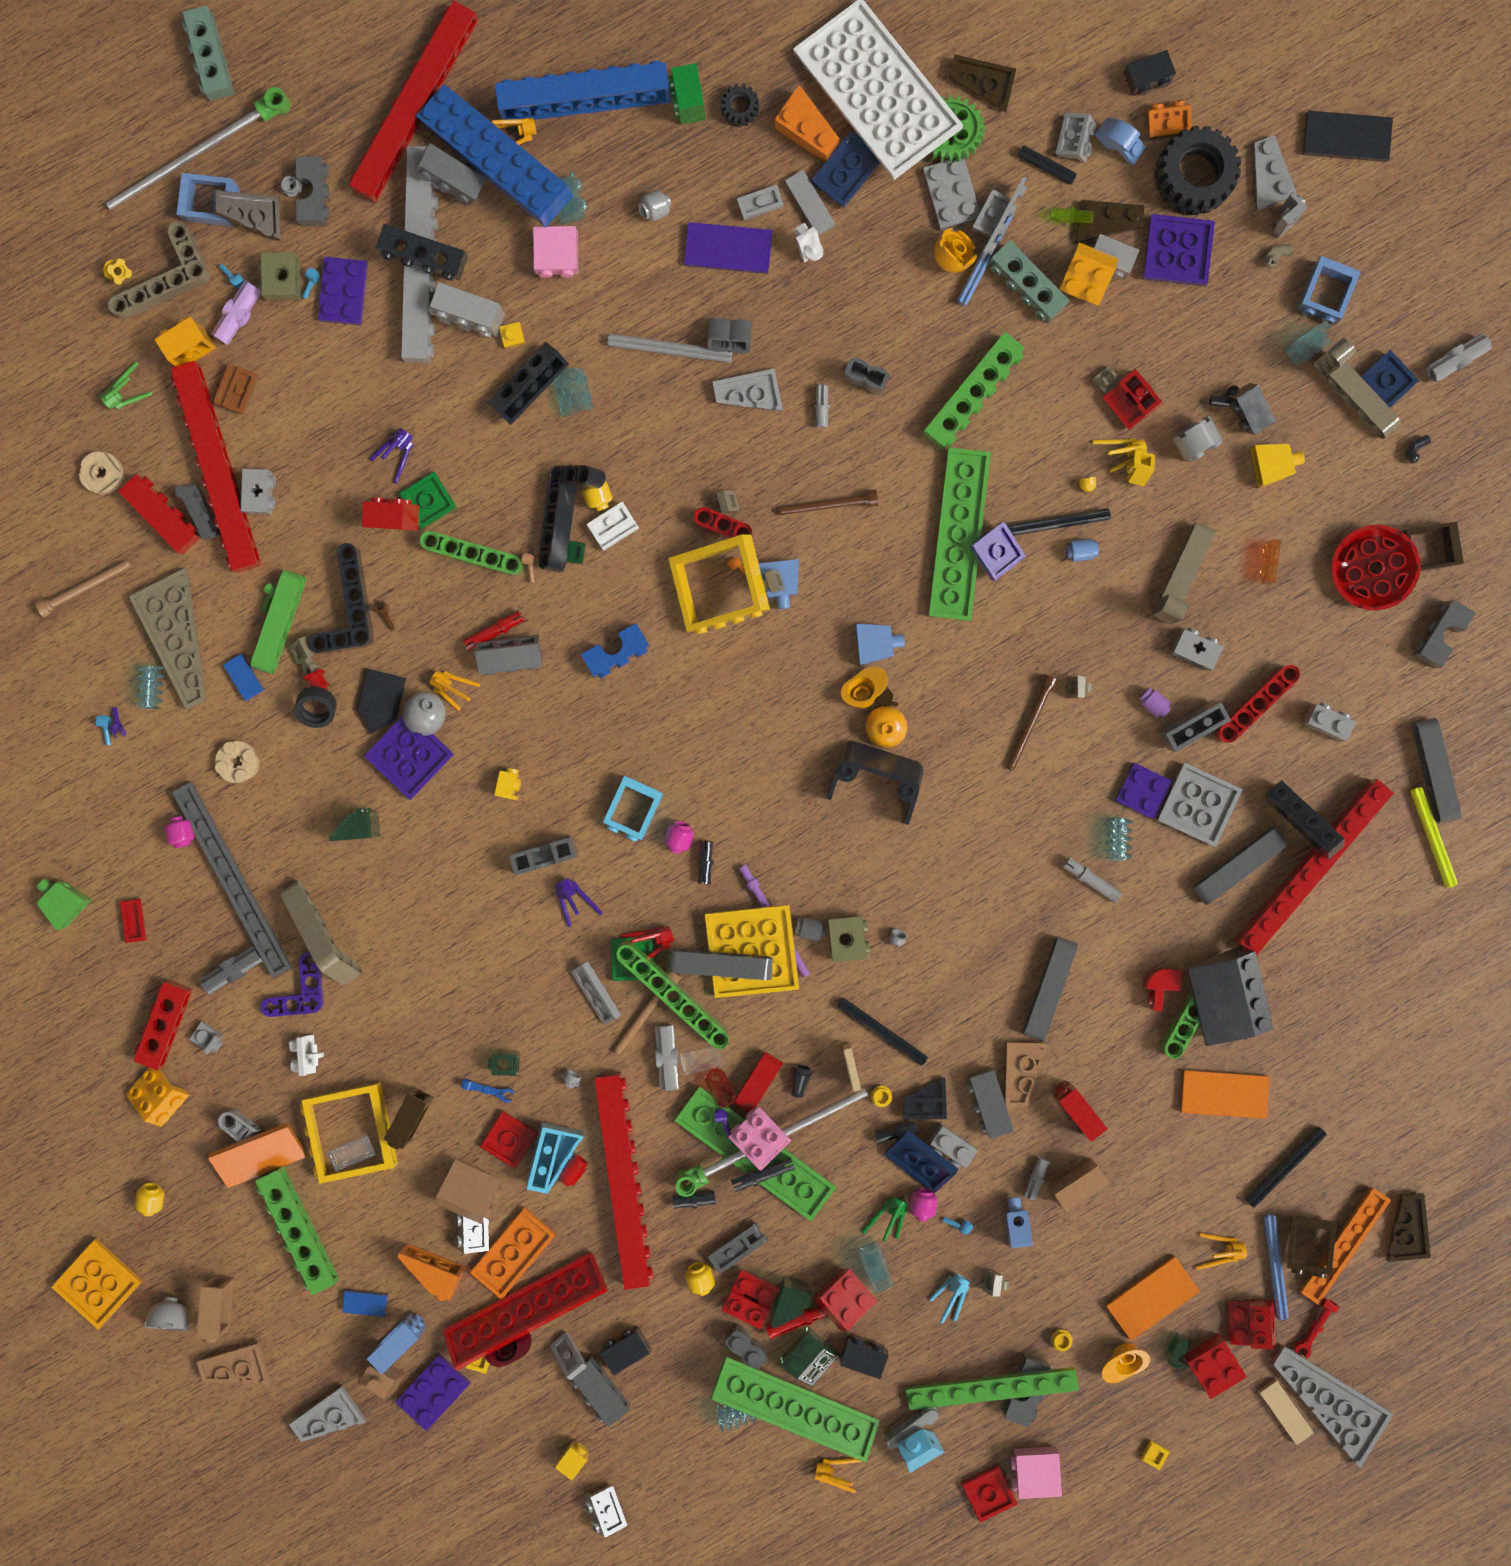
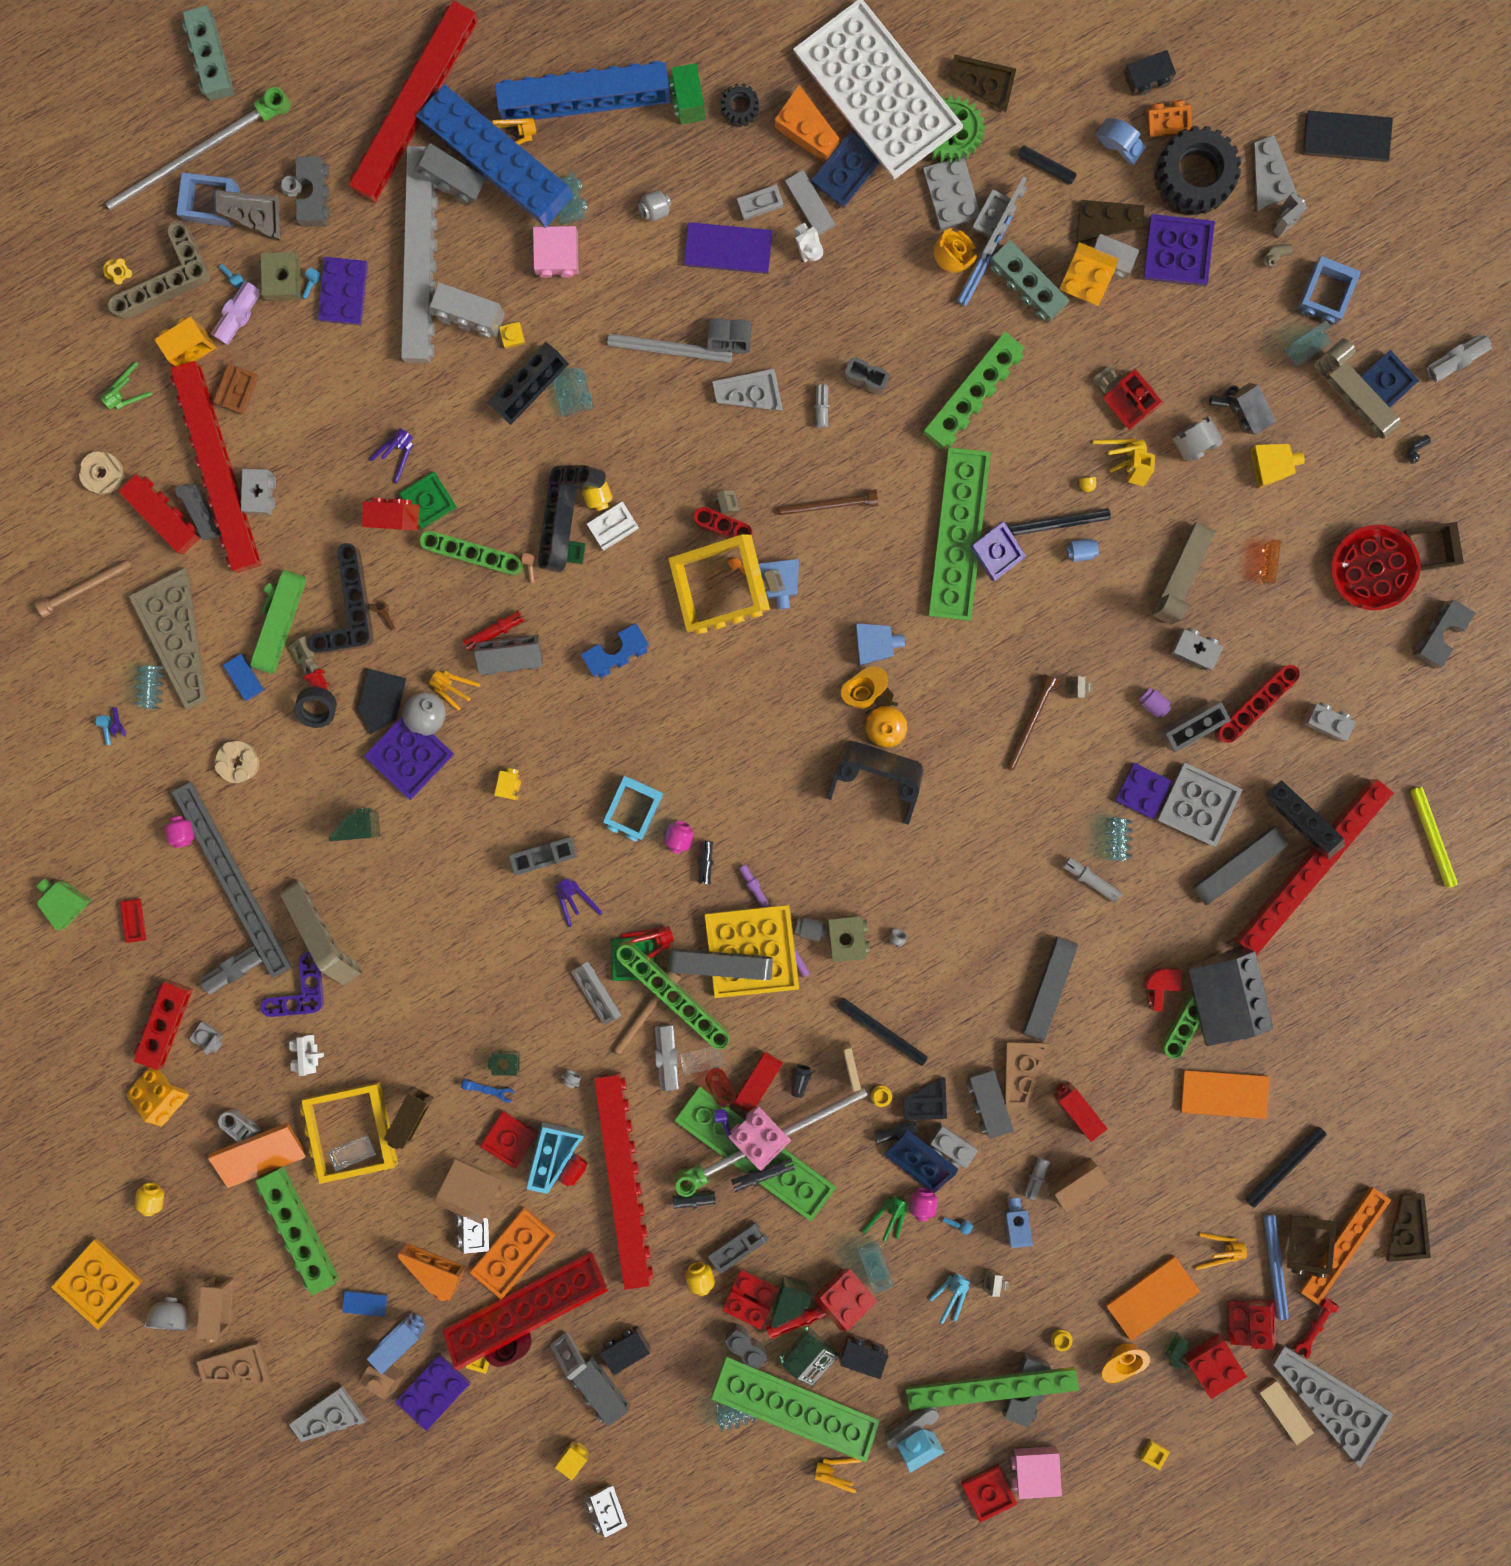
black brick [375,224,468,281] -> none
clear neon green axle [1050,207,1094,224] -> none
light grey bracket [1056,113,1096,163] -> none
dark grey beam [1412,718,1461,824] -> none

